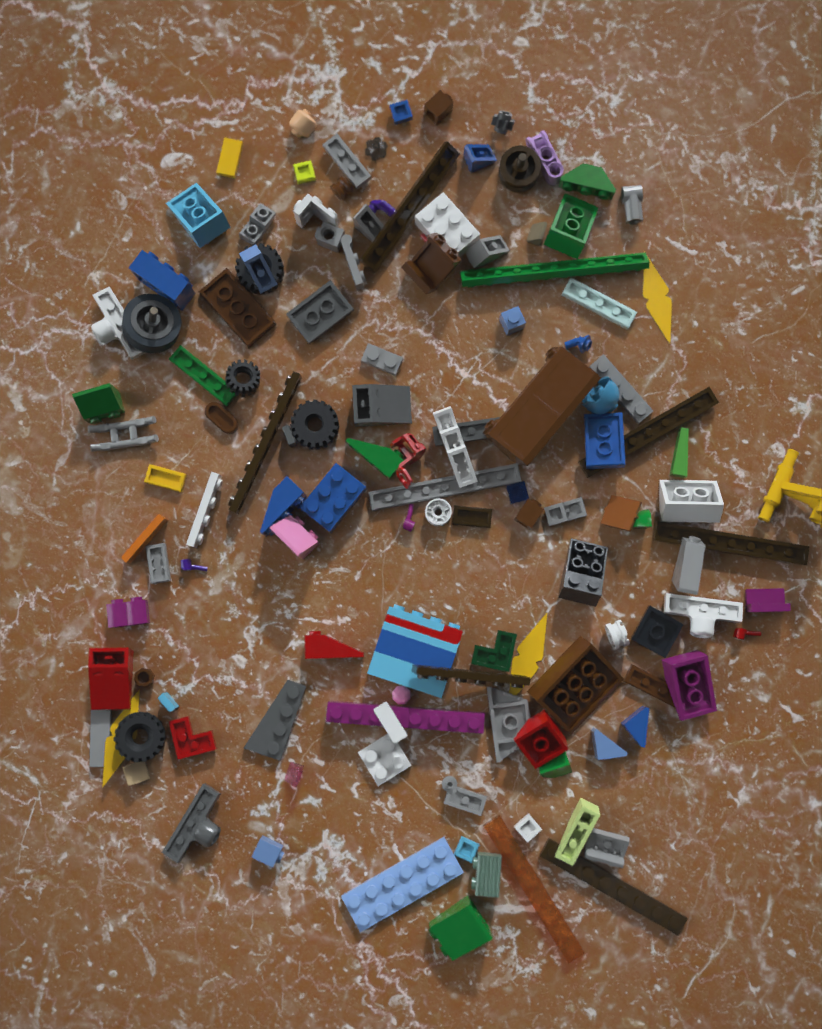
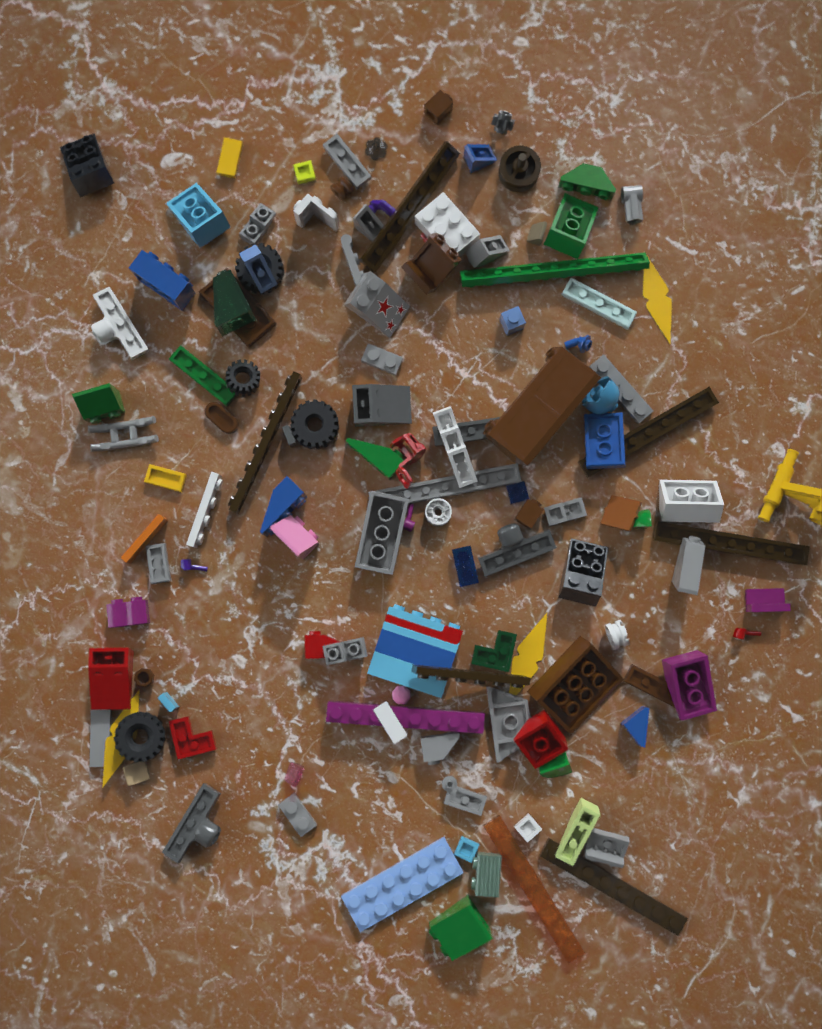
wheel [122,294,181,353] -> none
dark grey wing [244,680,306,761] -> none
medium blue brick [252,835,285,867] -> none
dark grey plate [286,280,354,345] -> none
light nougat head [289,109,317,138] -> none
blue brick [299,463,367,533] -> none
light grey brick [315,222,345,253] -> none
white plate [358,733,412,786] -> none
blue plate [389,100,413,125] -> none
dark brown tile [452,505,492,528] -> none
lavender piece [526,130,564,185] -> none
medium blue slope [591,727,628,760] -> none
black plate [630,605,684,658] -> none
white plate [663,593,743,638] -> none
bright green piece [670,427,689,478] -> none
none -> black slope [60,133,115,198]
none -> clear green slope [213,269,256,337]
none -> light grey plate [278,792,317,837]
none -> light grey slope [323,637,368,665]
none -> light grey slope [344,271,410,338]
none -> light grey brick [355,490,409,575]
none -> light grey slope [420,732,460,765]
none -> clear blue plate [452,545,479,587]
none -> dark grey plate [478,524,556,577]

